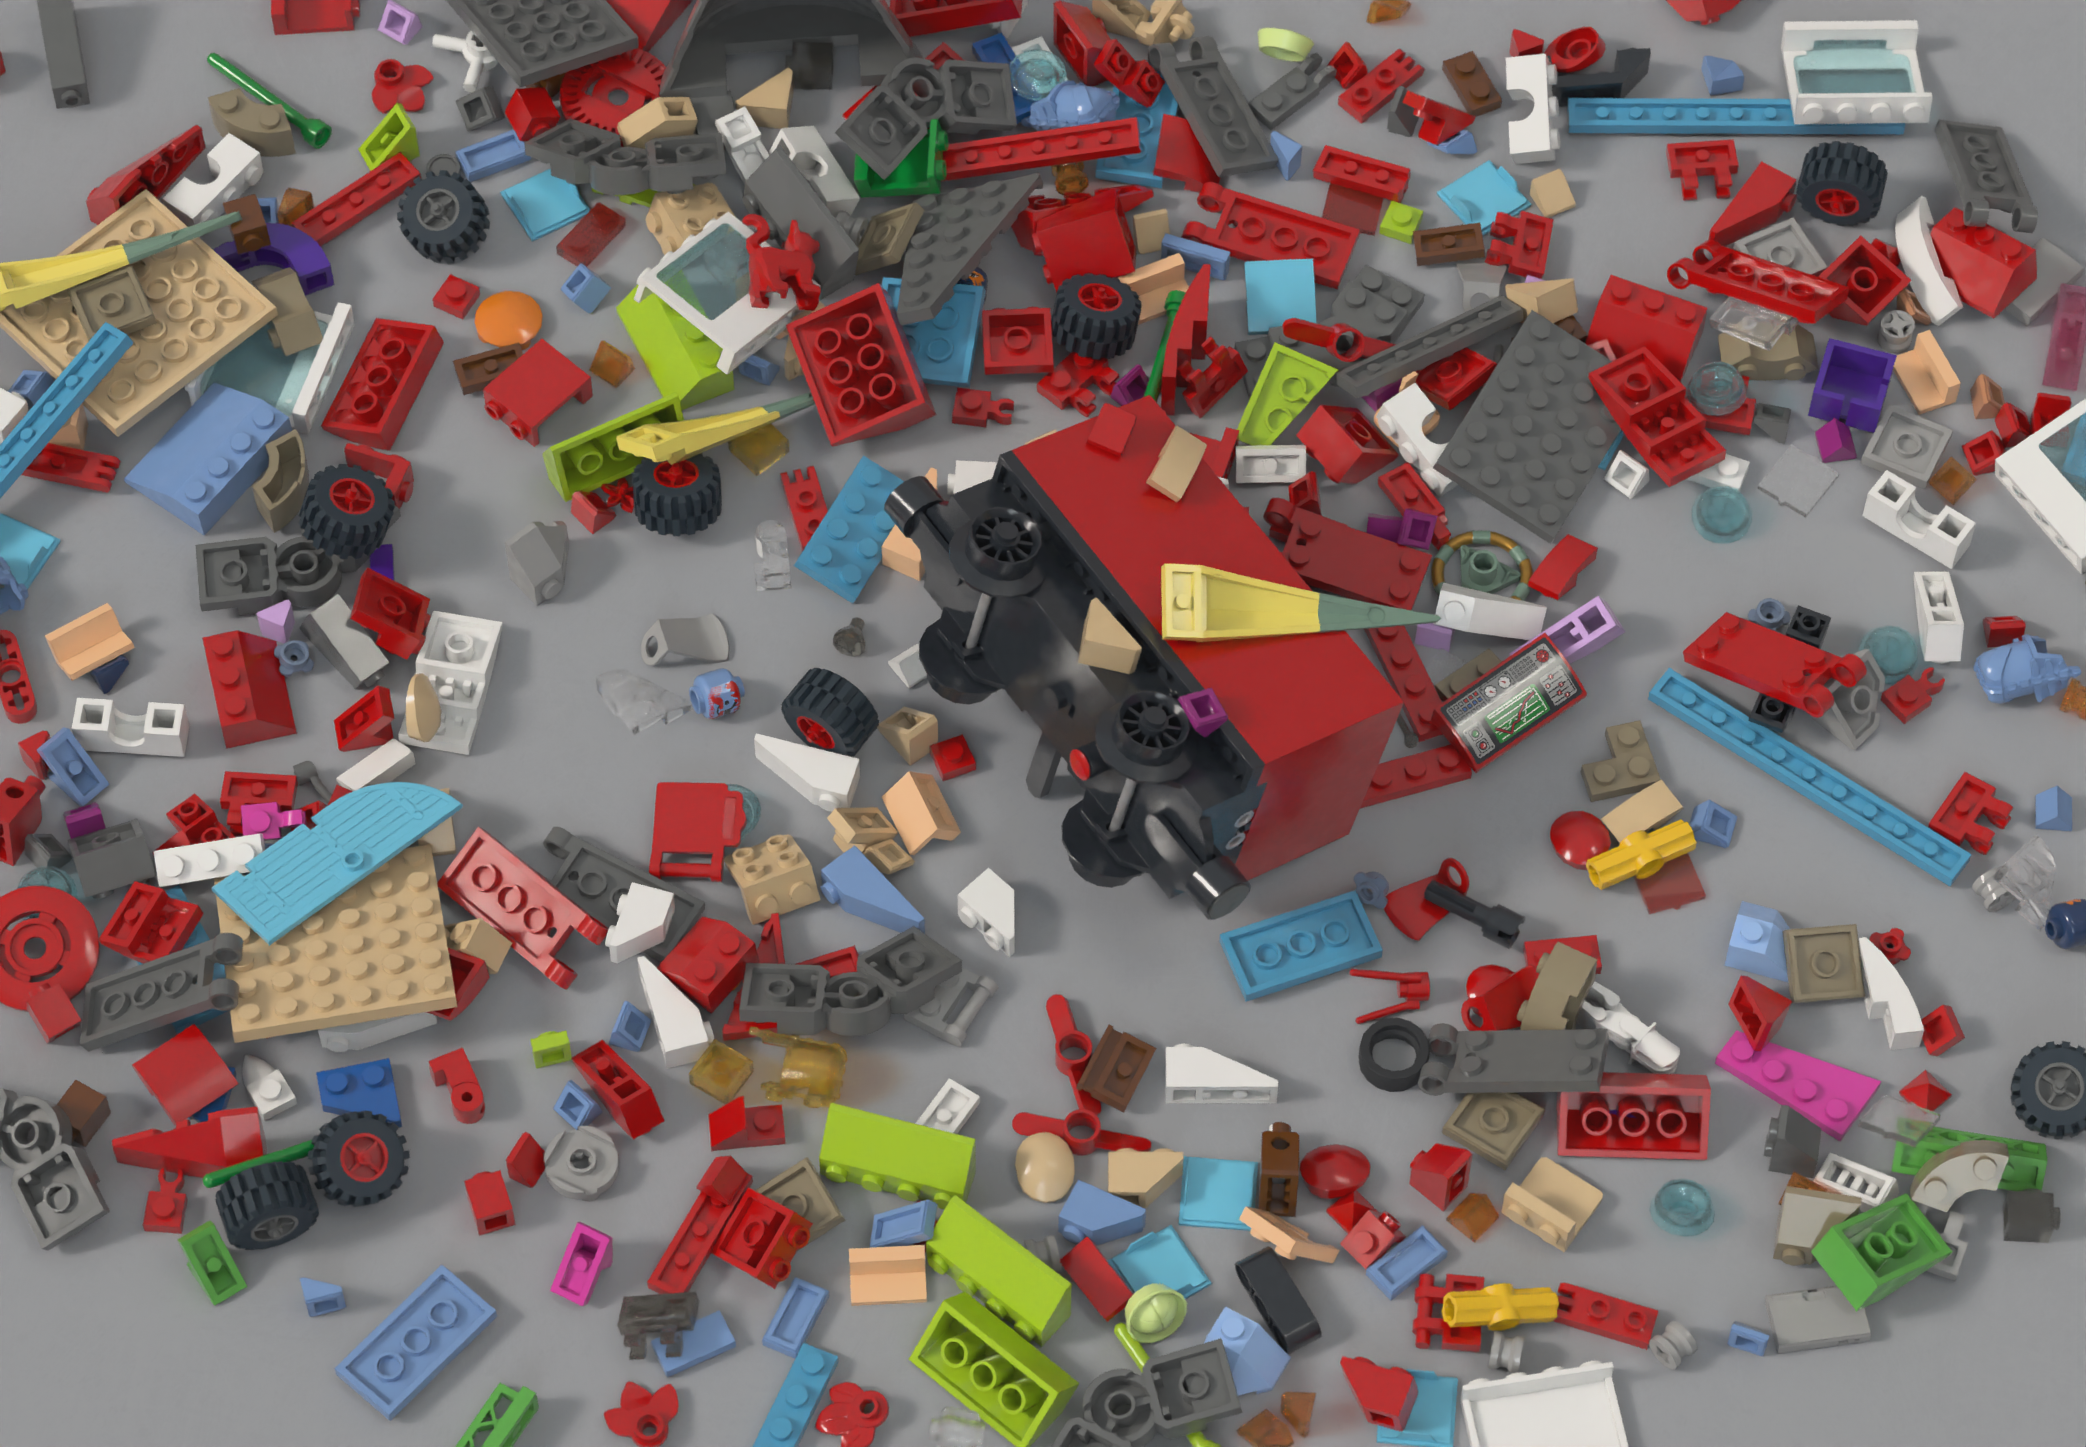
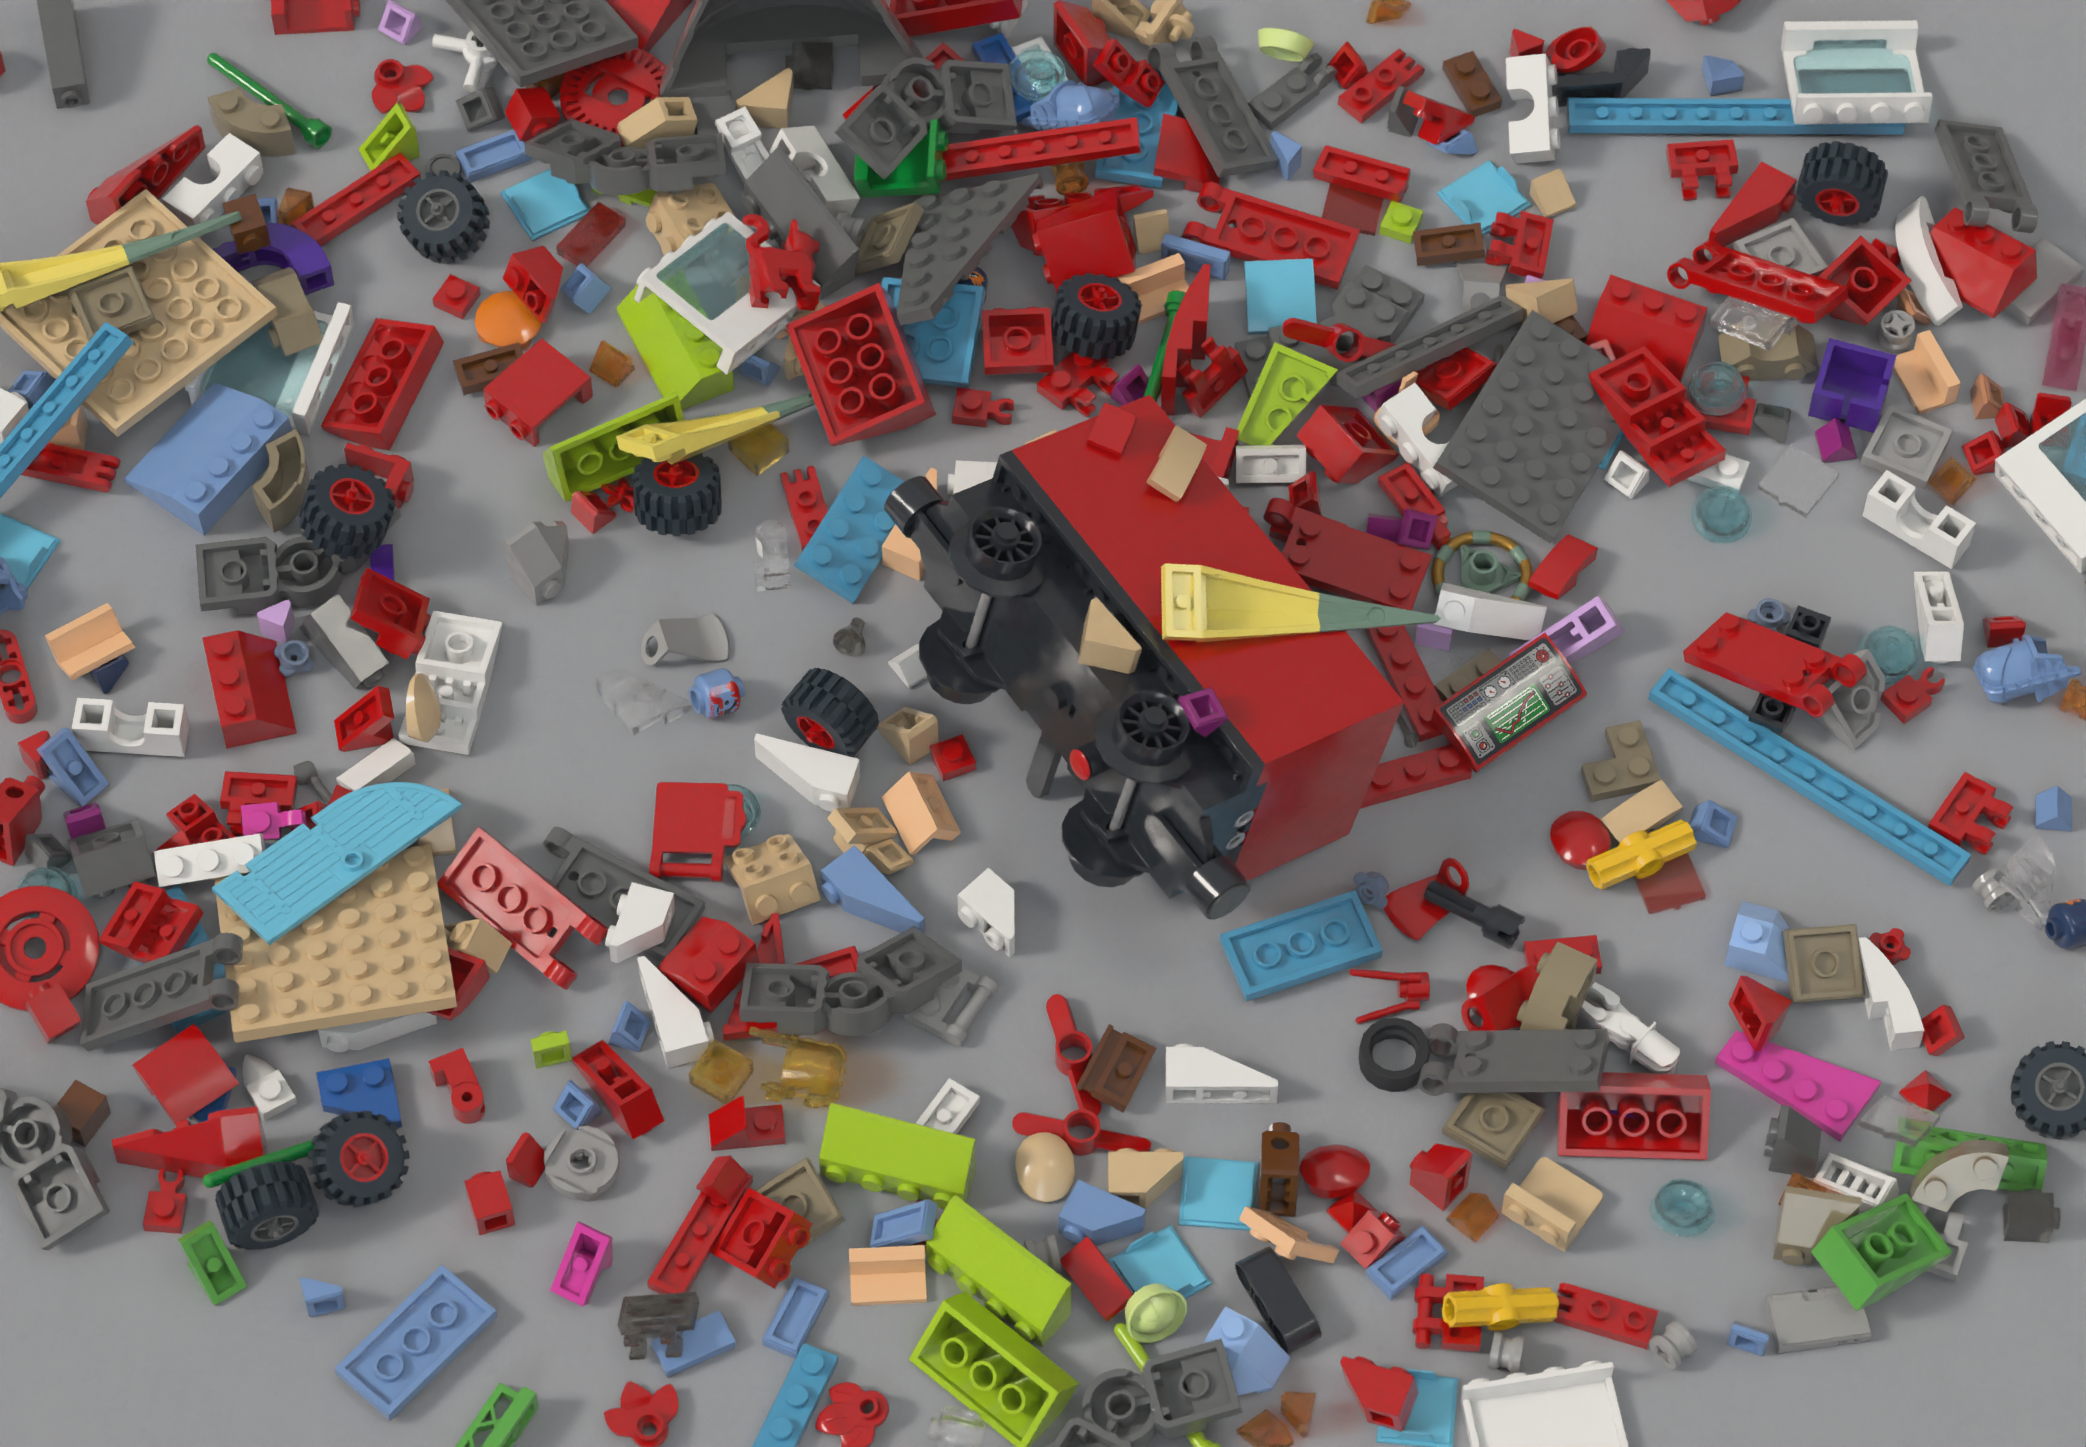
none -> red slope [502,245,563,324]

